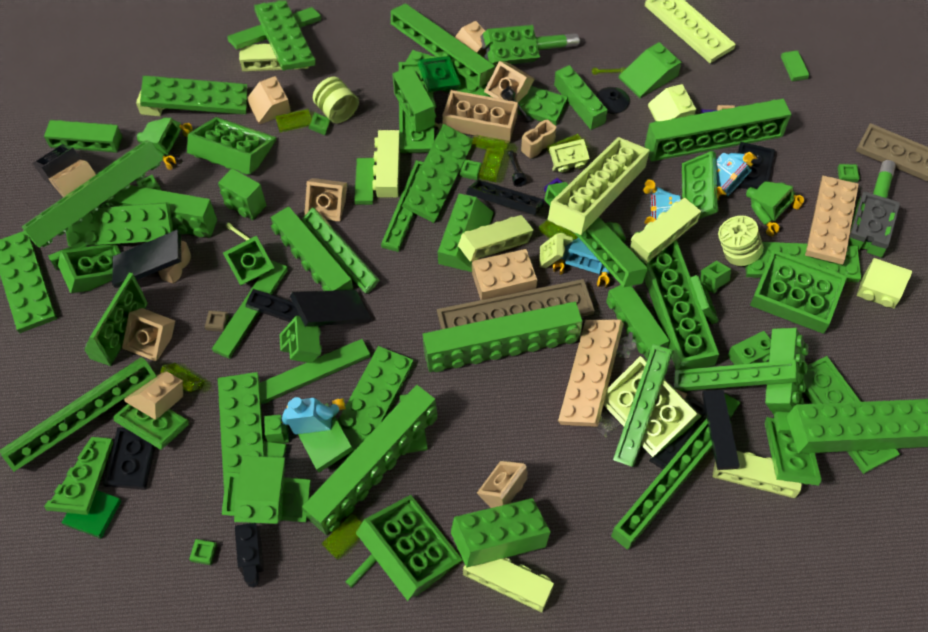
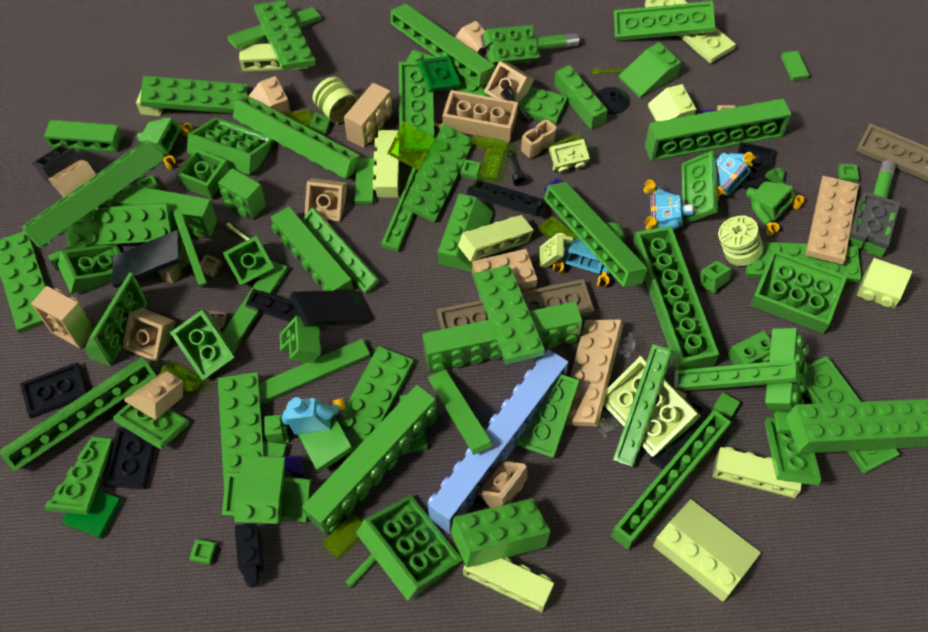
bright green brick [392,66,436,133] -> none
yellowish green brick [548,137,650,235] -> none
bright green brick [606,285,669,359] -> none
yellowish green brick [630,198,701,264] -> none
bright green tile [690,275,719,324] -> none
black tile [702,390,740,470] -> none
none -> black tile [19,362,88,419]
none -> tan brick [31,286,94,349]
none -> bright green slope [170,310,236,381]
none -> bright green tile [173,210,208,287]
none -> bright green brick [177,148,230,199]
none -> tan tile [200,254,223,278]
none -> bright green brick [233,95,360,179]
none -> dark purple tile [281,456,304,477]
none -> tan brick [344,83,393,148]
none -> clear neon green slope [387,121,436,170]
none -> light blue brick [428,349,568,534]
none -> bright green tile [428,369,492,455]
none -> bright green plate [473,265,545,365]
none -> bright green wing [515,374,580,458]
none -> bright green plate [614,1,715,41]
none -> yellowish green slope [653,499,761,602]
none -> bright green tile [765,168,785,183]

